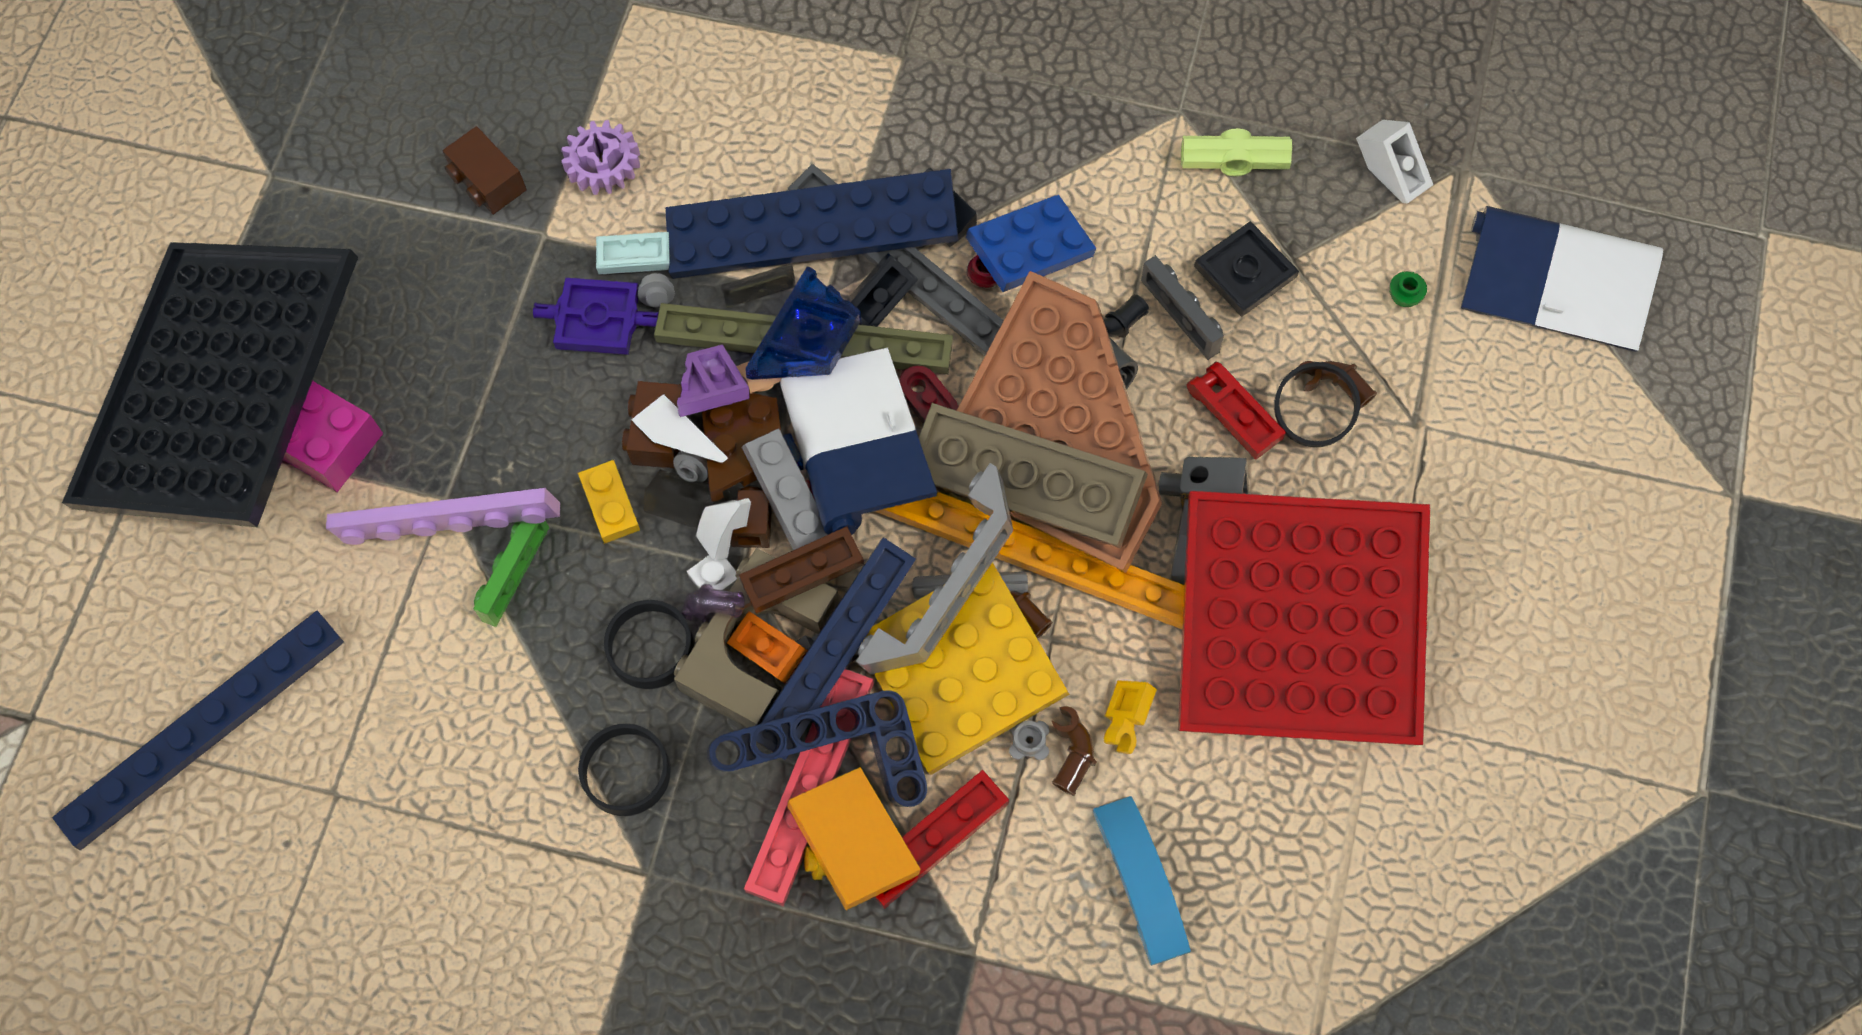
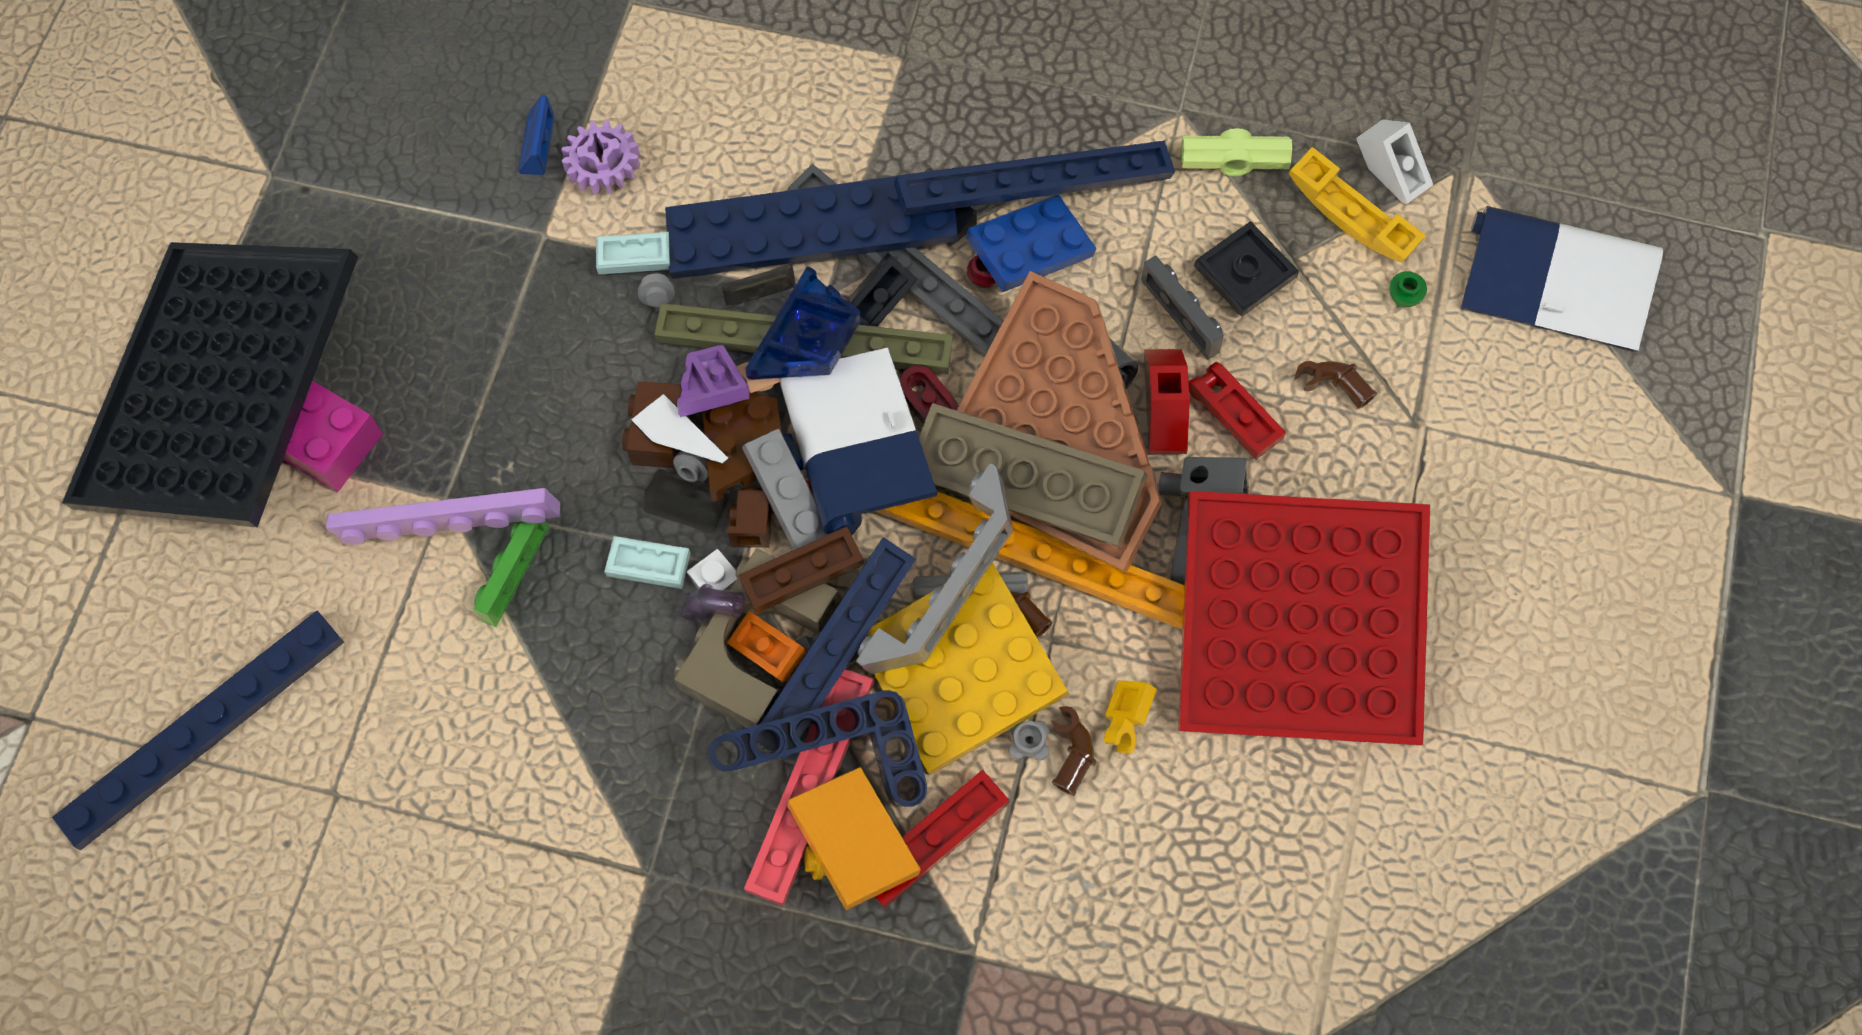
reddish brown brick [442,126,527,215] -> none
dark purple plate [533,277,659,355] -> none
yellow plate [578,460,640,544] -> none
black tyre [578,724,671,816] -> none
black tyre [604,600,694,689] -> none
white slope [696,498,751,561] -> none
dark azure slope [1093,796,1191,966] -> none
black piece [1103,294,1149,338] -> none
black tyre [1274,362,1360,447] -> none
none -> blue slope [518,95,554,175]
none -> light aqua plate [604,536,691,589]
none -> dark blue plate [894,140,1175,216]
none -> red slope [1144,349,1190,454]
none -> yellow slope [1289,147,1426,263]

